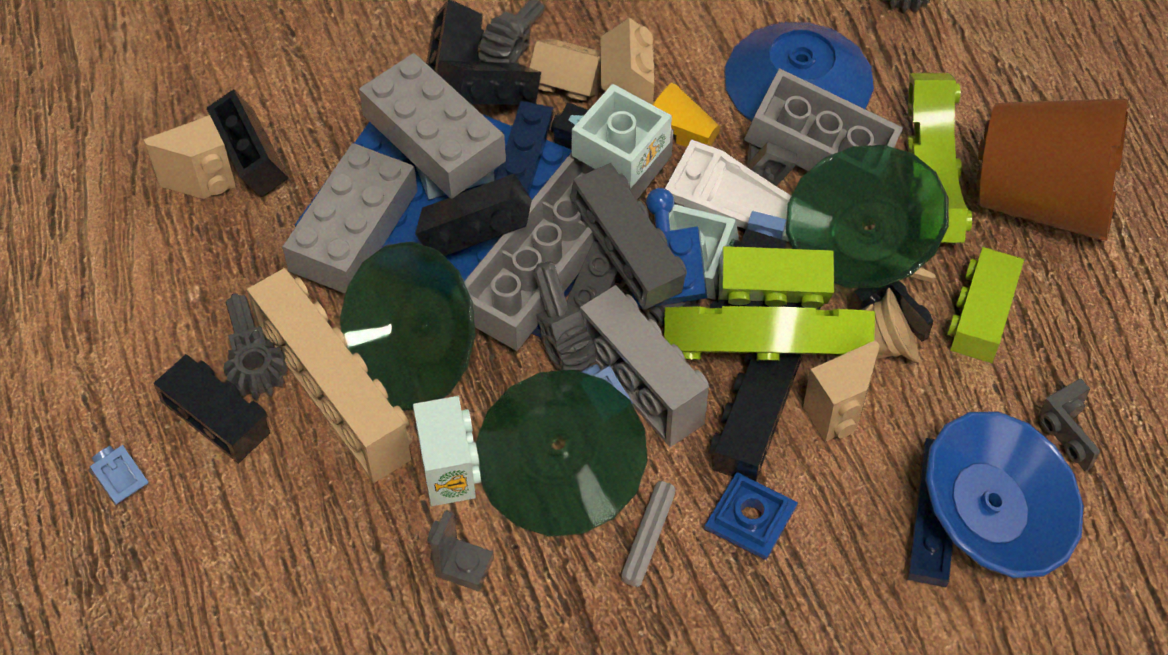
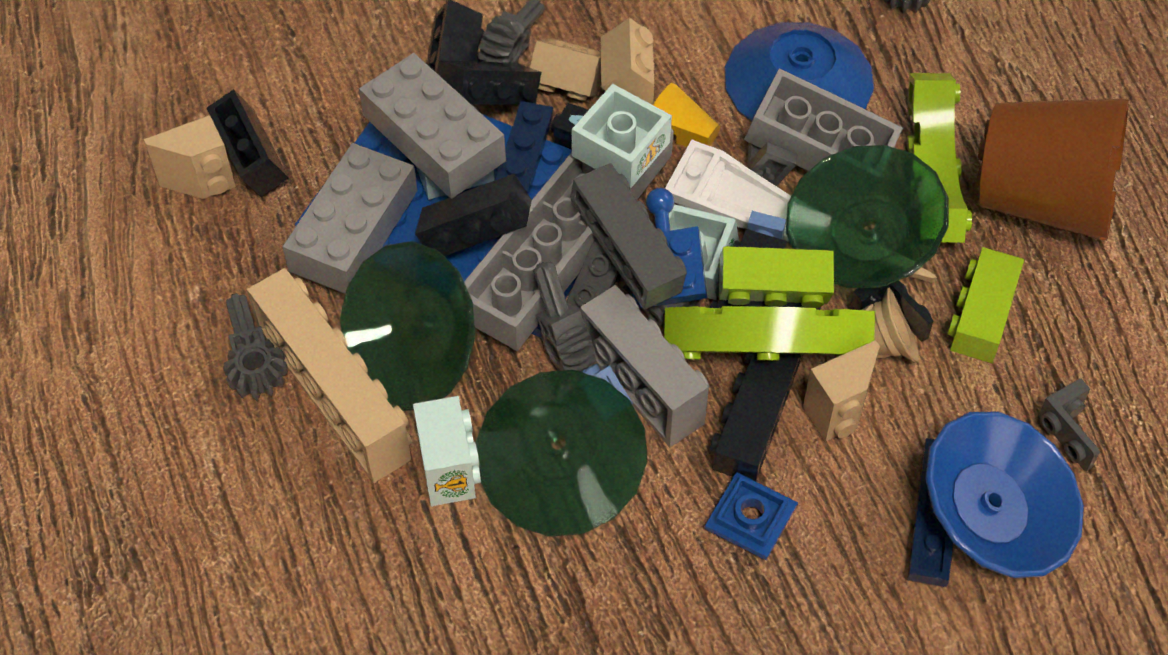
medium blue bracket [89,445,149,506] -> none
black brick [153,354,270,464] -> none
dark grey bracket [427,510,494,592] -> none
light grey axle [621,481,676,587] -> none

